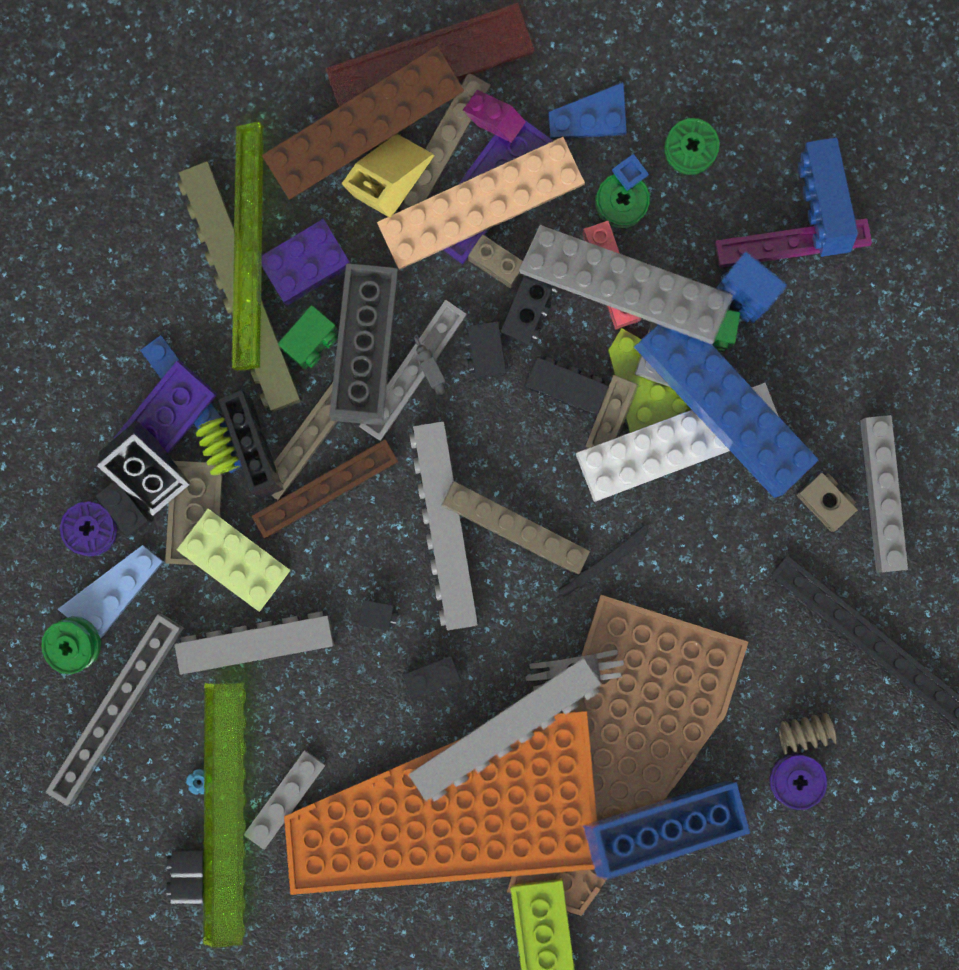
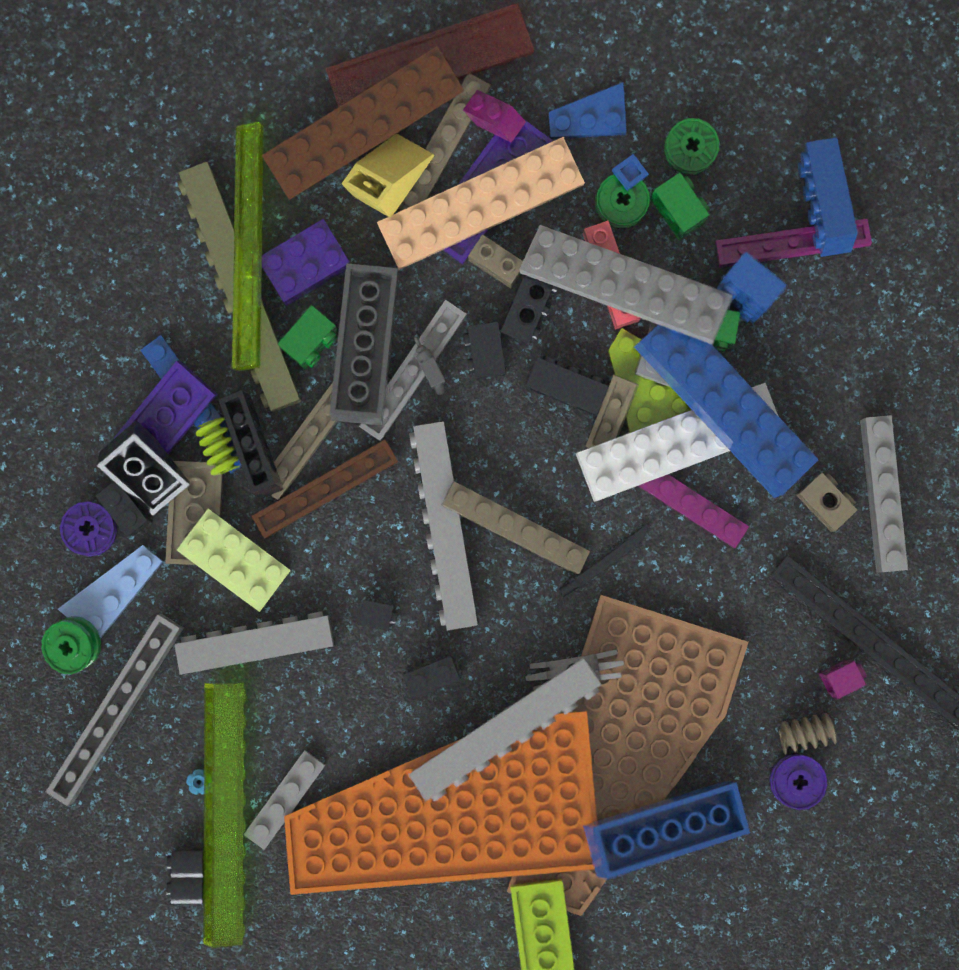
none -> magenta plate [638,474,749,548]
none -> green brick [650,173,710,241]
none -> magenta piece [818,660,867,699]

